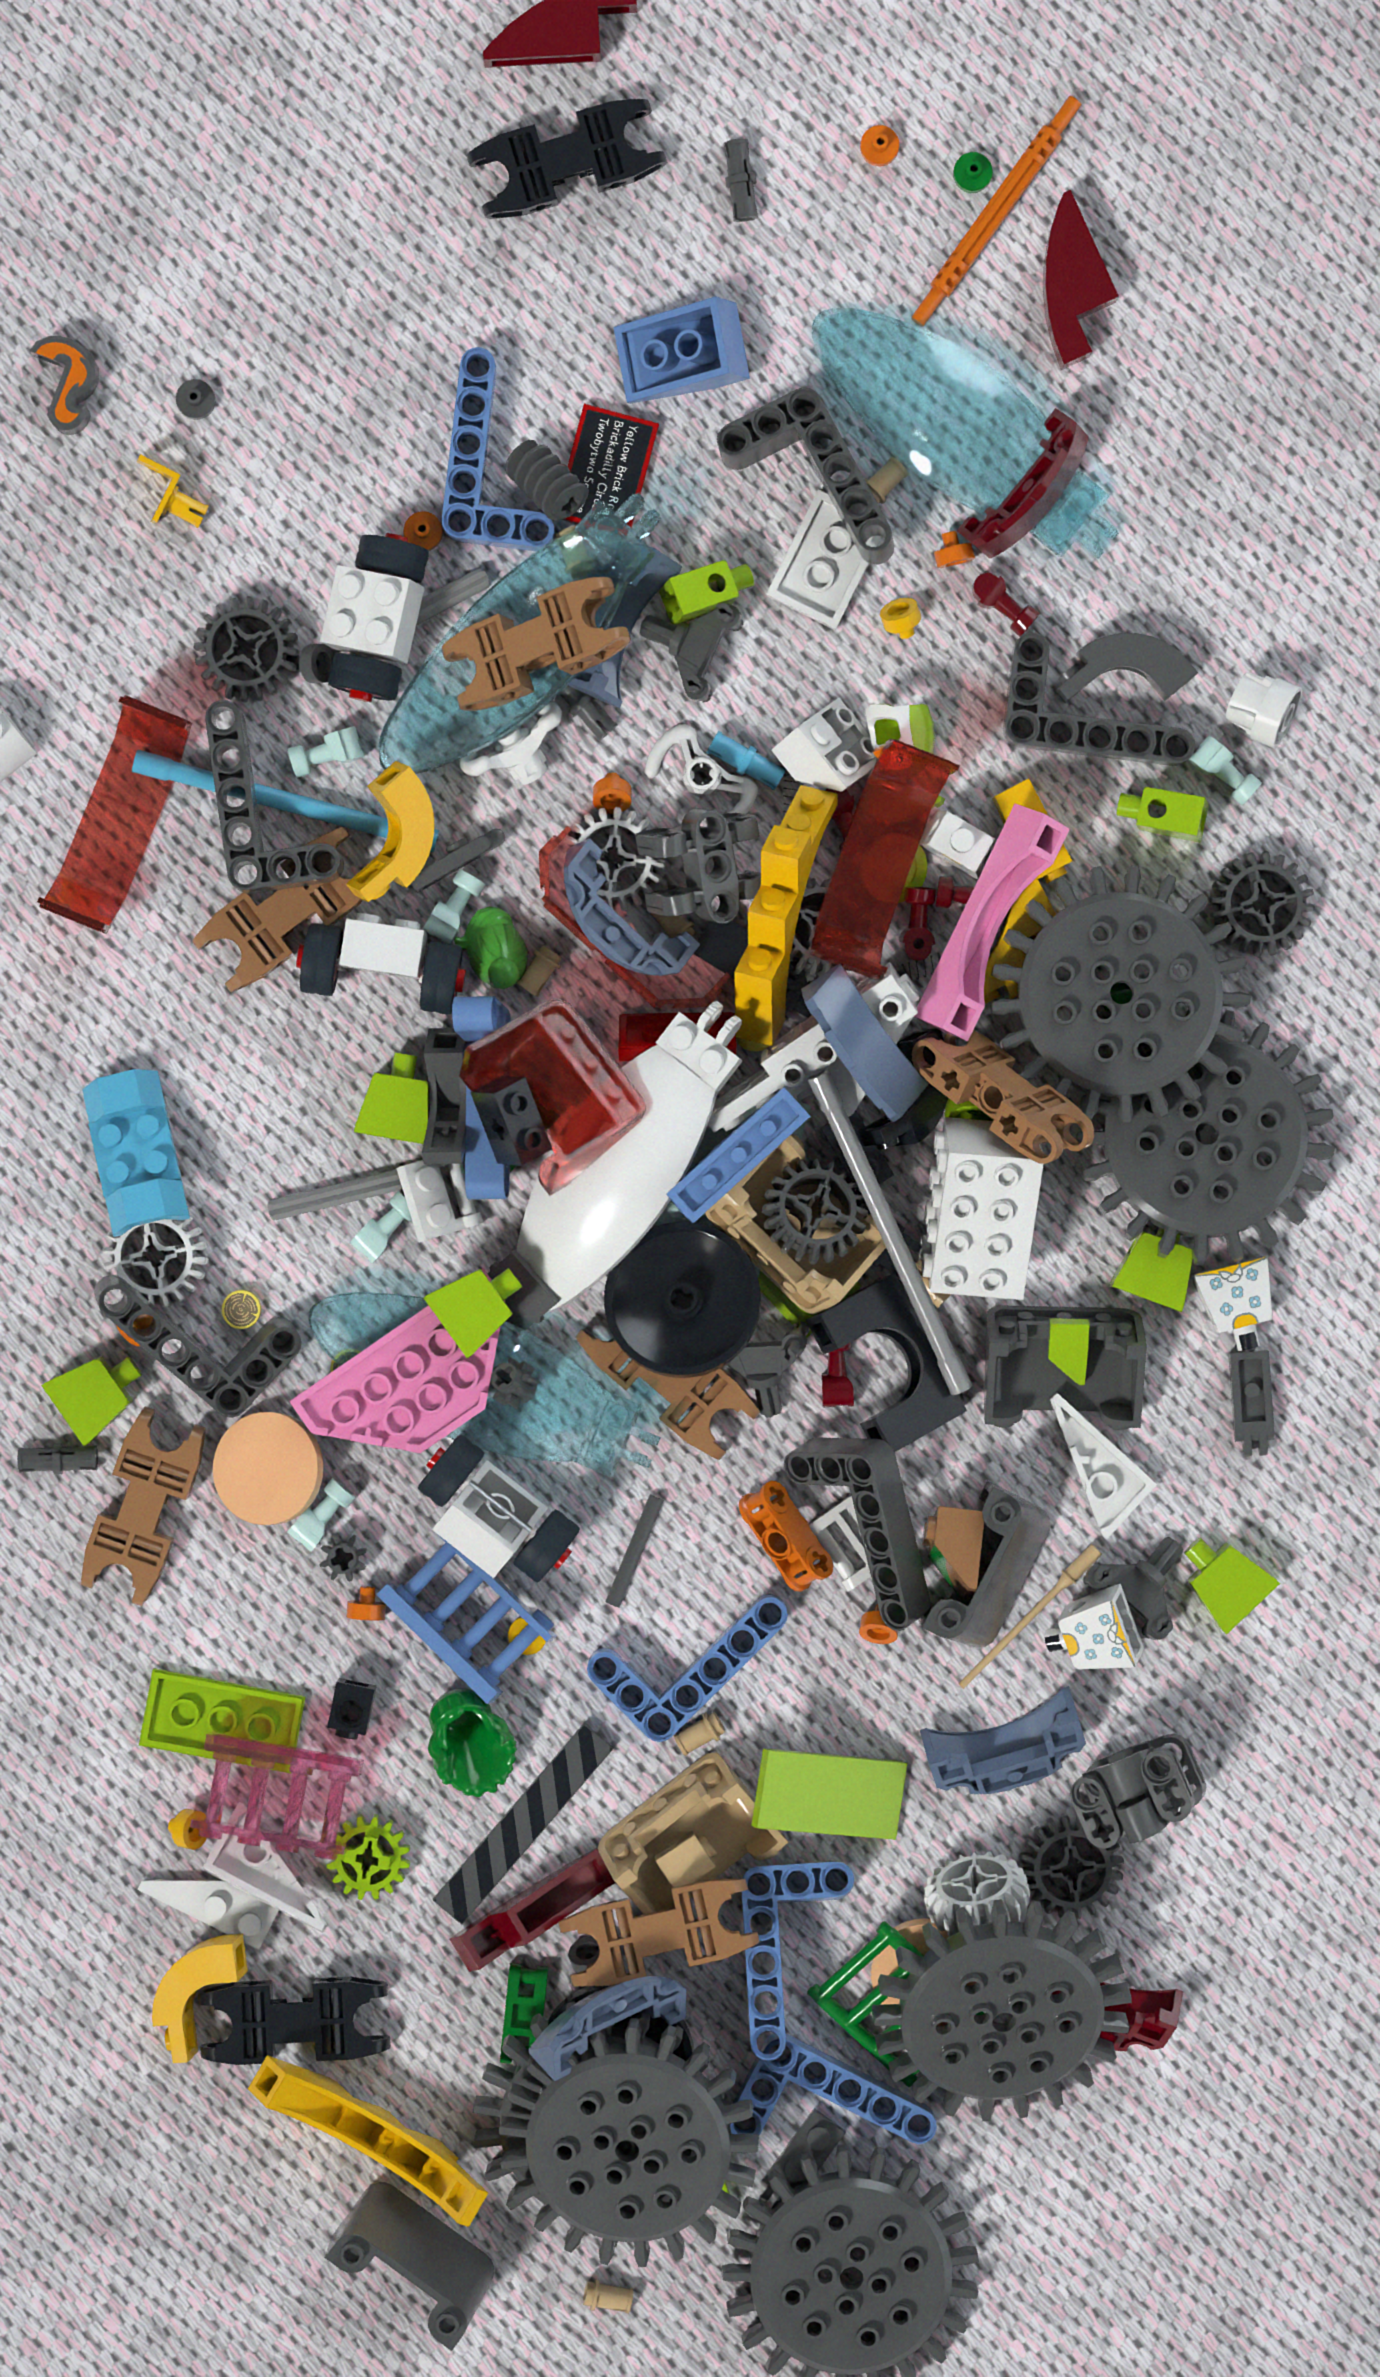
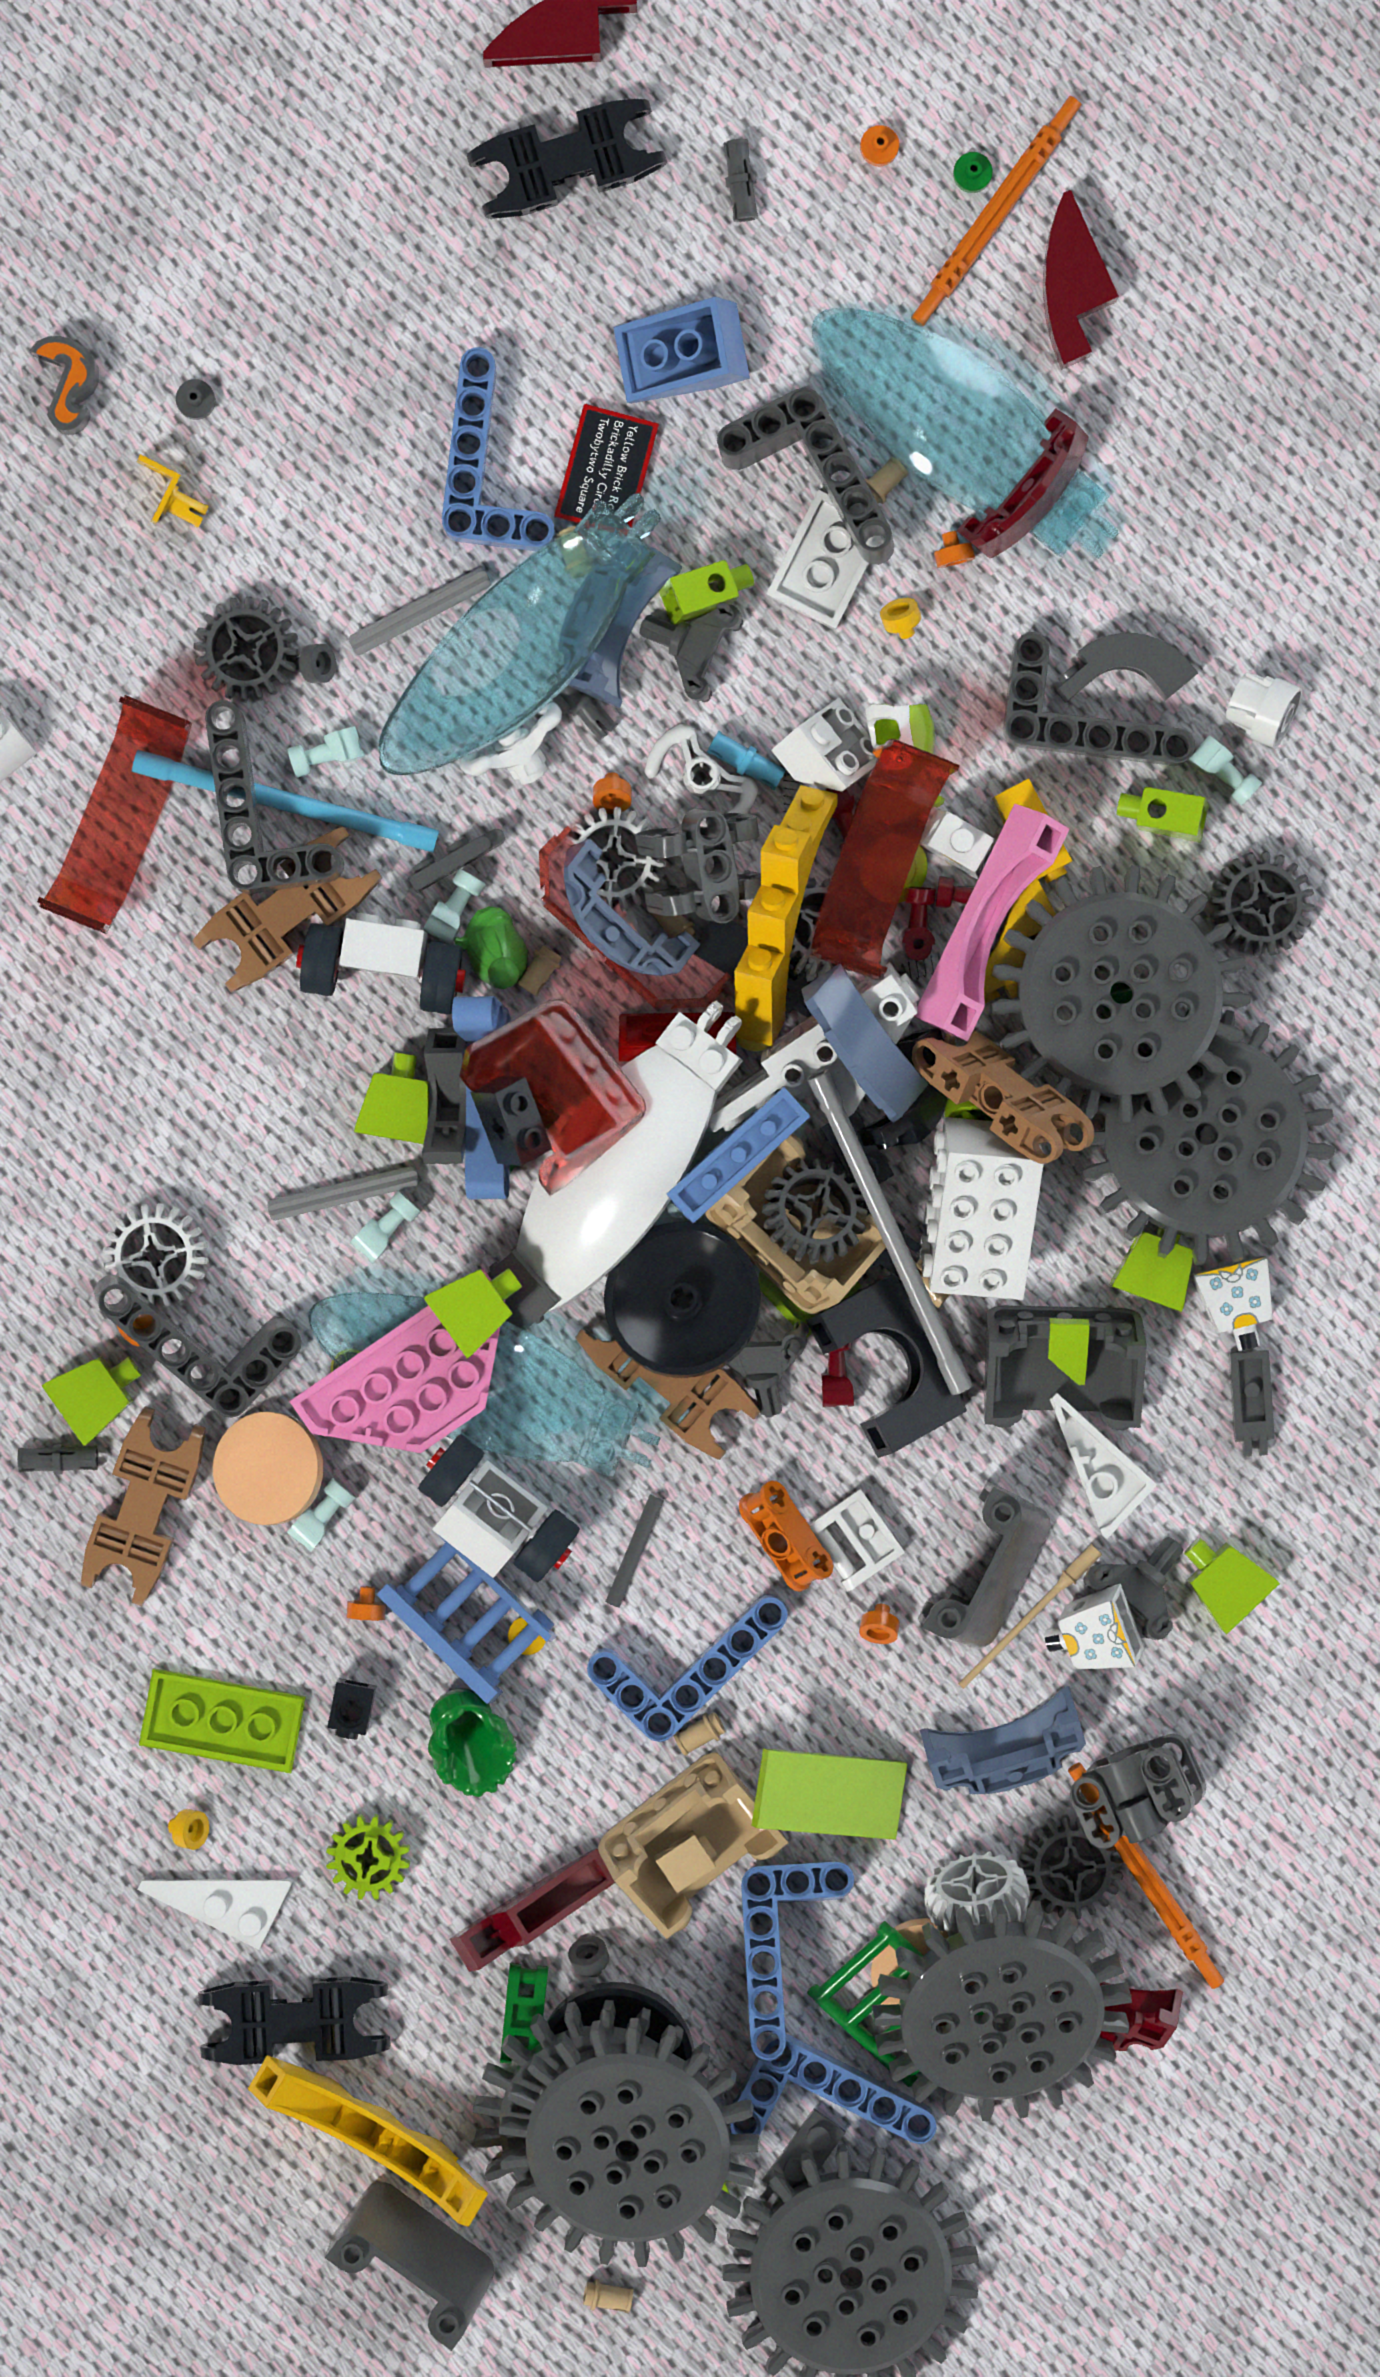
medium azure piece [82,1069,190,1237] -> none
yellow arch [152,1933,248,2063] -> none
clear pink fence [190,1733,364,1860] -> none
white wing [202,1802,327,1933] -> none
tile [222,1290,261,1329] -> none
dark grey gear [319,1534,368,1582] -> none
brick [320,533,429,703] -> none
yellow arch [346,761,434,902] -> none
white plate [396,1159,484,1242] -> none
orange tile [403,511,443,551] -> none
tile [433,1722,614,1925] -> none
medium nougat piece [442,577,631,711] -> none
dark grey gear [490,1357,539,1409] -> none
dark grey piece [505,440,589,520] -> none
sand blue windscreen [529,1976,686,2081] -> none
medium nougat piece [558,1878,760,1986] -> none
dark grey beam [784,1437,931,1631] -> none
medium nougat slope [922,1506,984,1601] -> none
dark red leg [972,573,1040,637] -> none
none -> orange axle [1068,1762,1224,1989]

